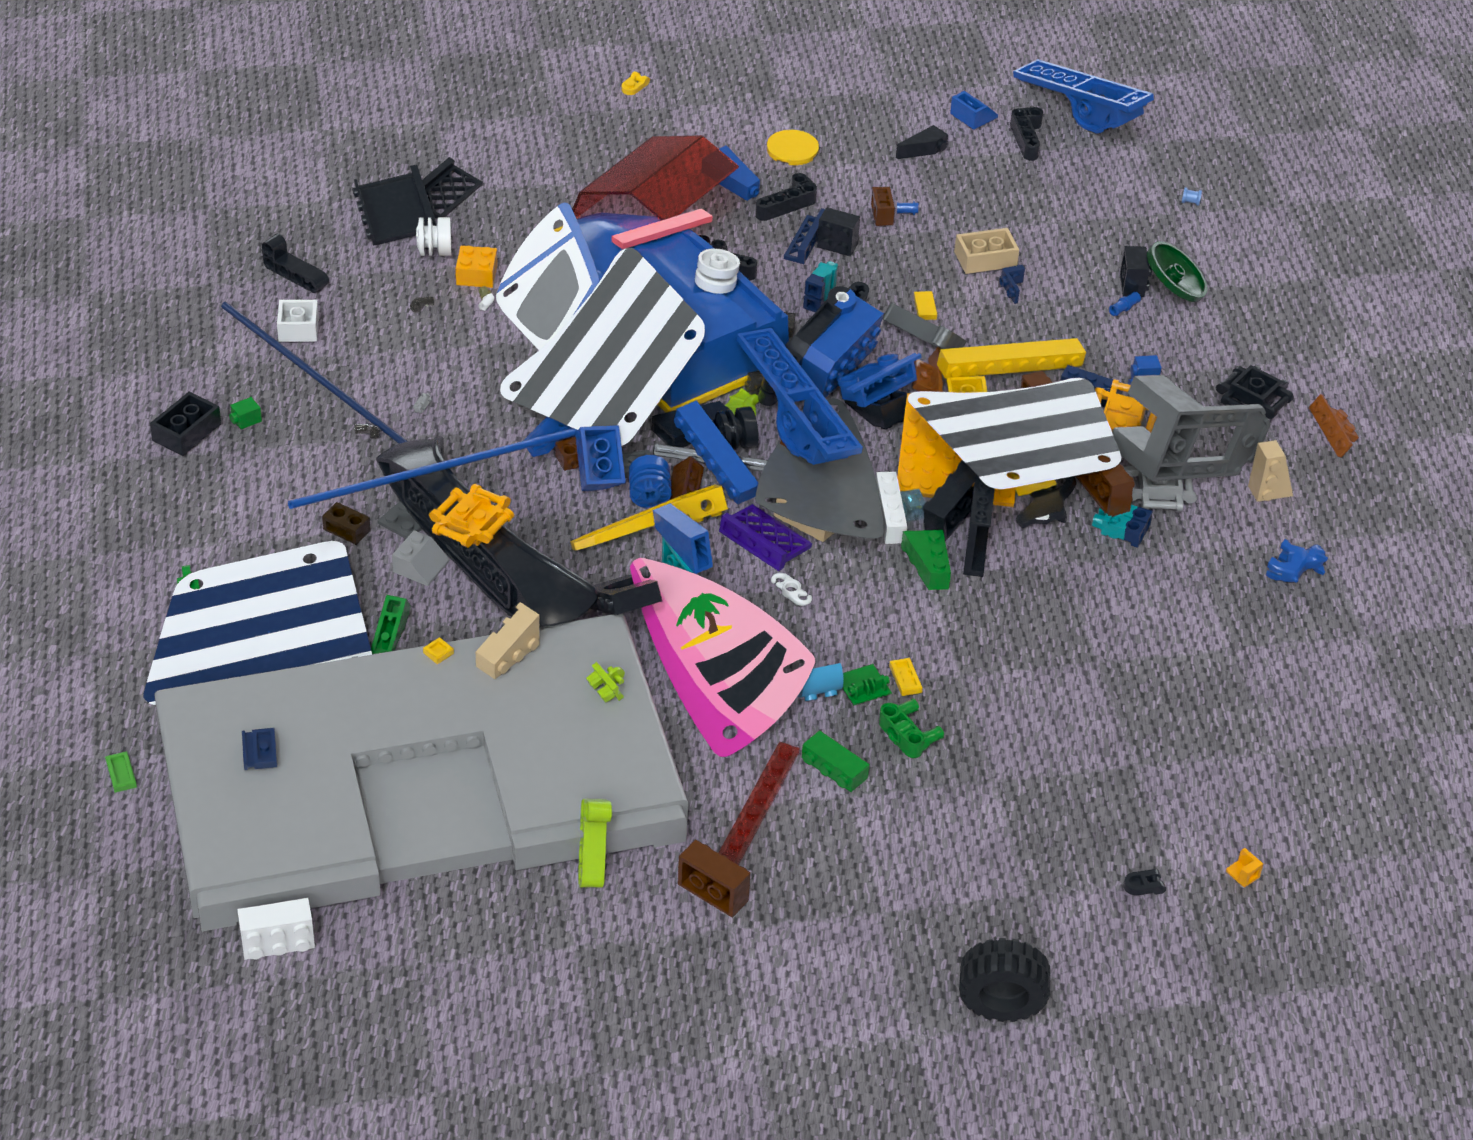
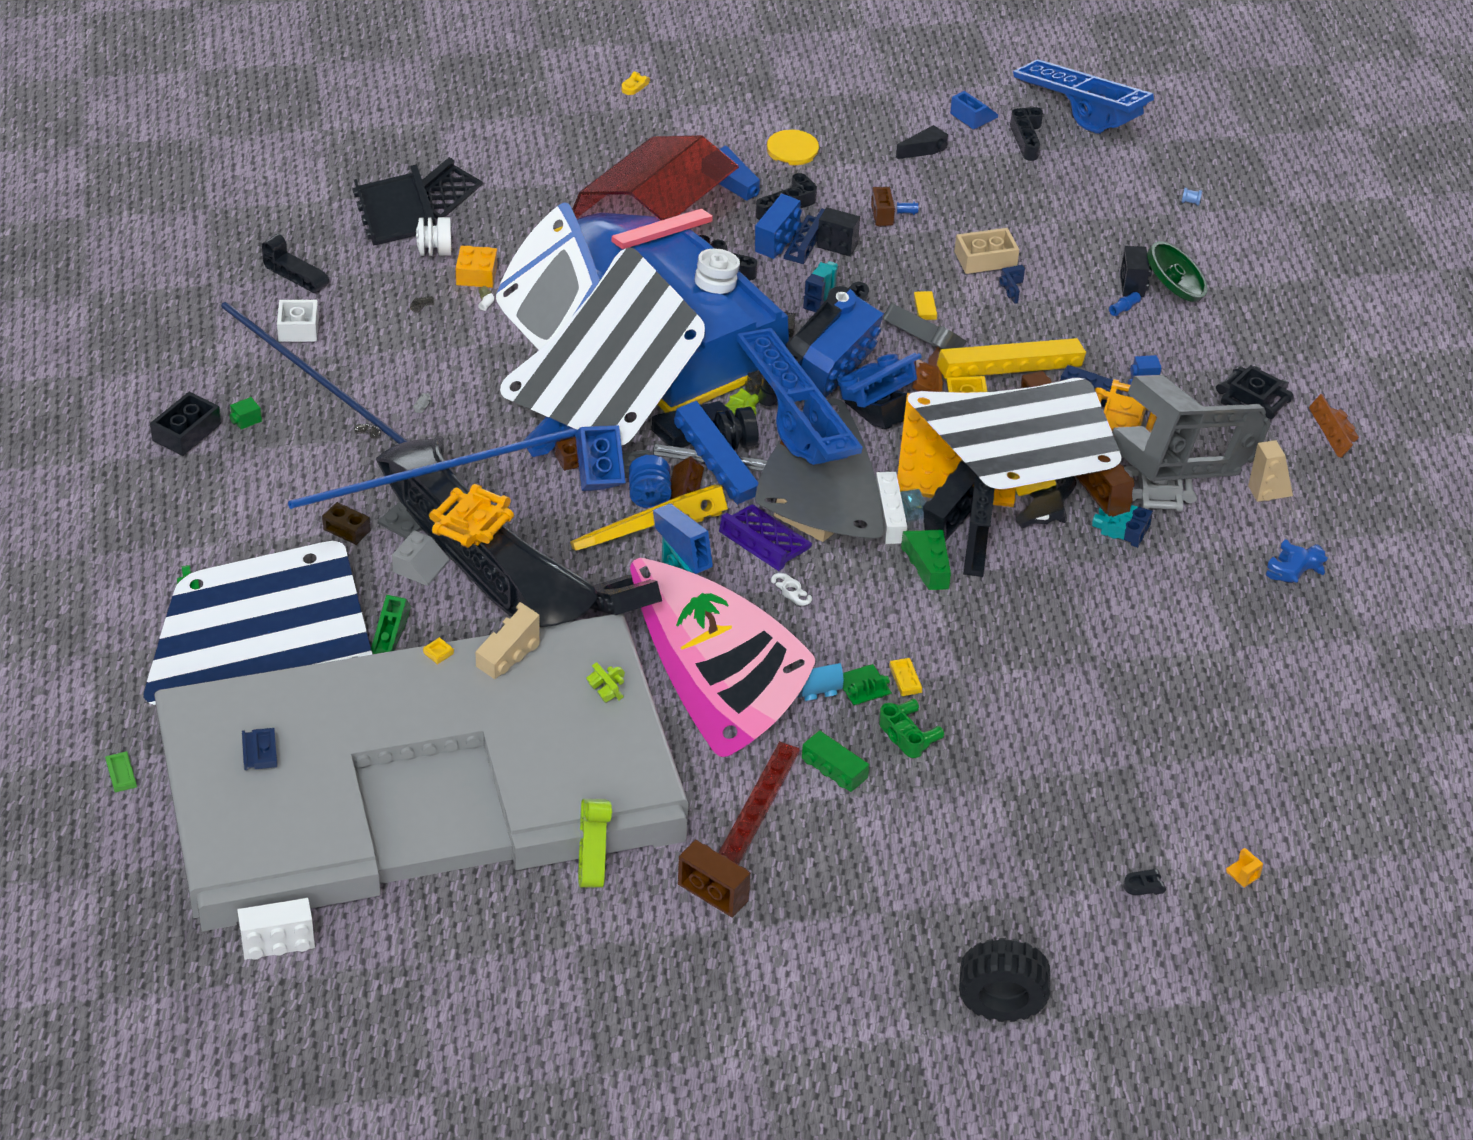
none -> blue piece [755,194,802,259]

